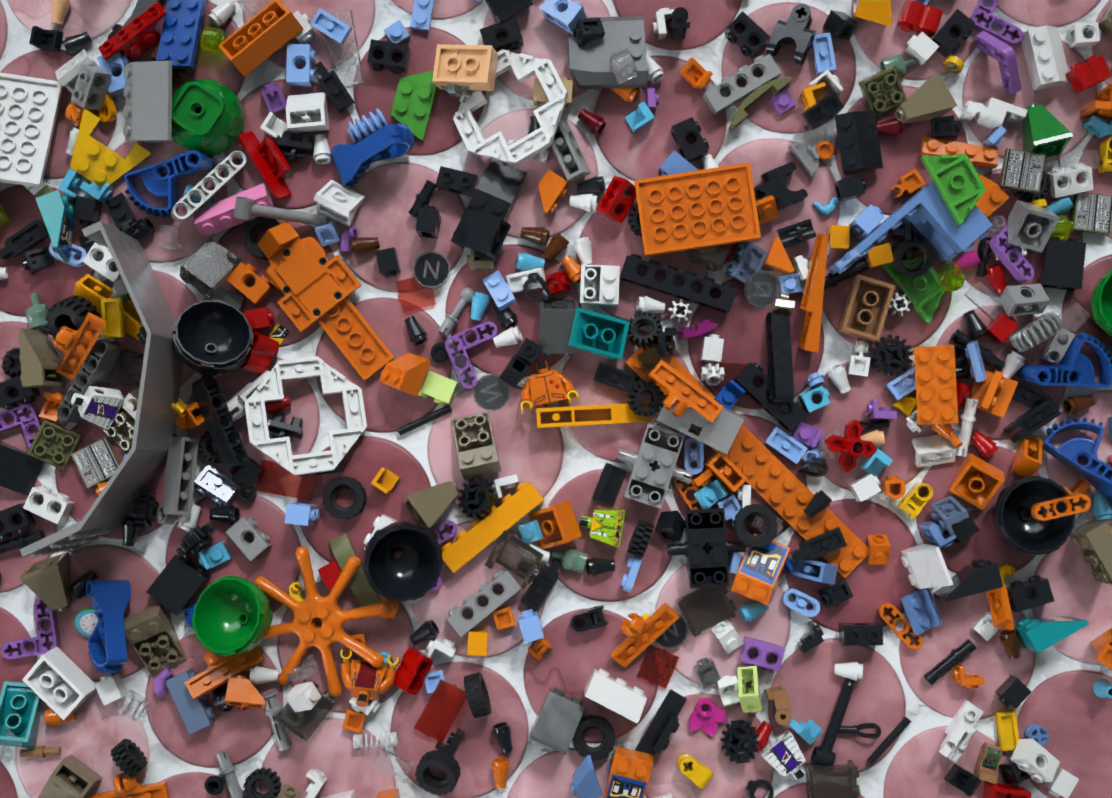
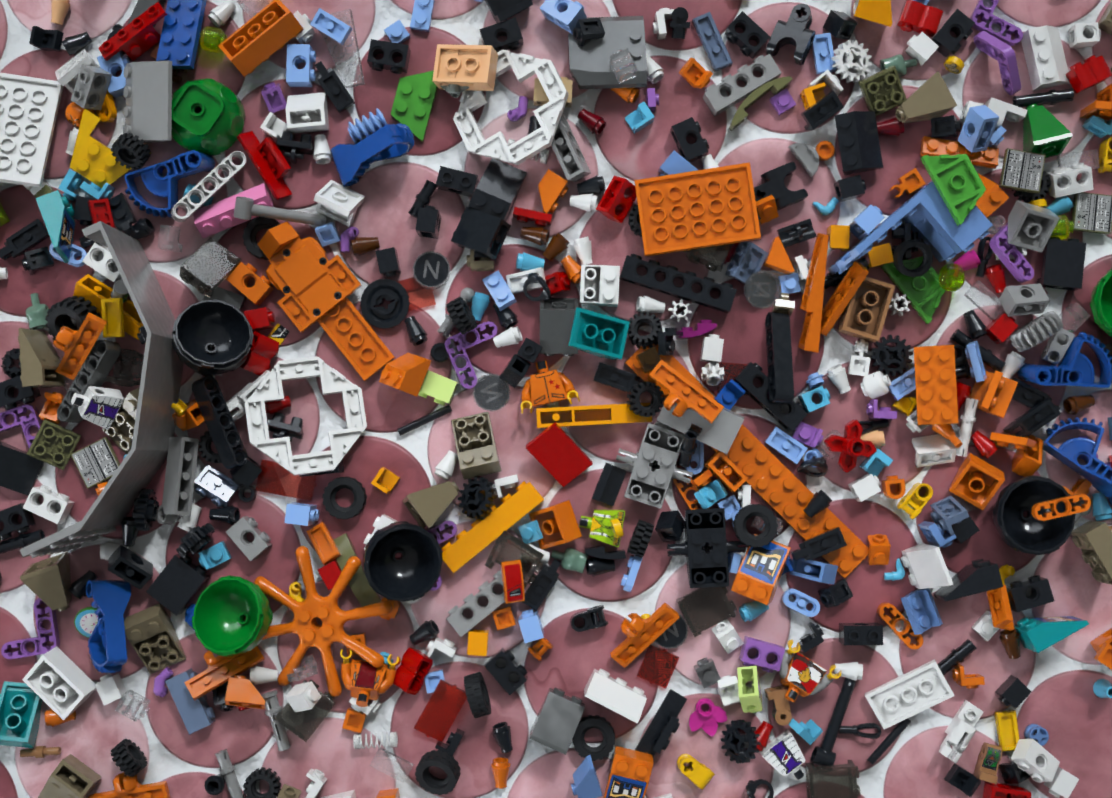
none -> red plate [88,198,115,228]
none -> white cone [100,542,130,561]
none -> black brick [108,545,153,590]
none -> black tyre [111,133,151,170]
none -> orange tile [306,522,341,565]
none -> black gear [360,279,410,329]
none -> white cone [434,450,458,480]
none -> black tyre [446,297,477,334]
none -> black brick [484,648,528,695]
none -> slope [501,560,525,604]
none -> medium lavender arm [507,96,528,122]
none -> red plate [513,207,552,227]
none -> red tile [526,422,593,487]
none -> black slope [585,545,626,559]
none -> yellow tile [610,518,624,539]
none -> black pin [678,431,697,467]
none -> sand blue tile [692,12,733,72]
none -> torso [779,640,841,702]
none -> orange plate [820,261,869,336]
none -> white gear [831,40,872,83]
none -> white head [860,371,891,399]
none -> white plate [864,659,955,730]
none -> medium azure animal [884,558,905,581]
none -> light blue brick [957,105,999,153]
none -> orange plate [990,432,1036,451]
none -> black pin [1013,89,1074,108]

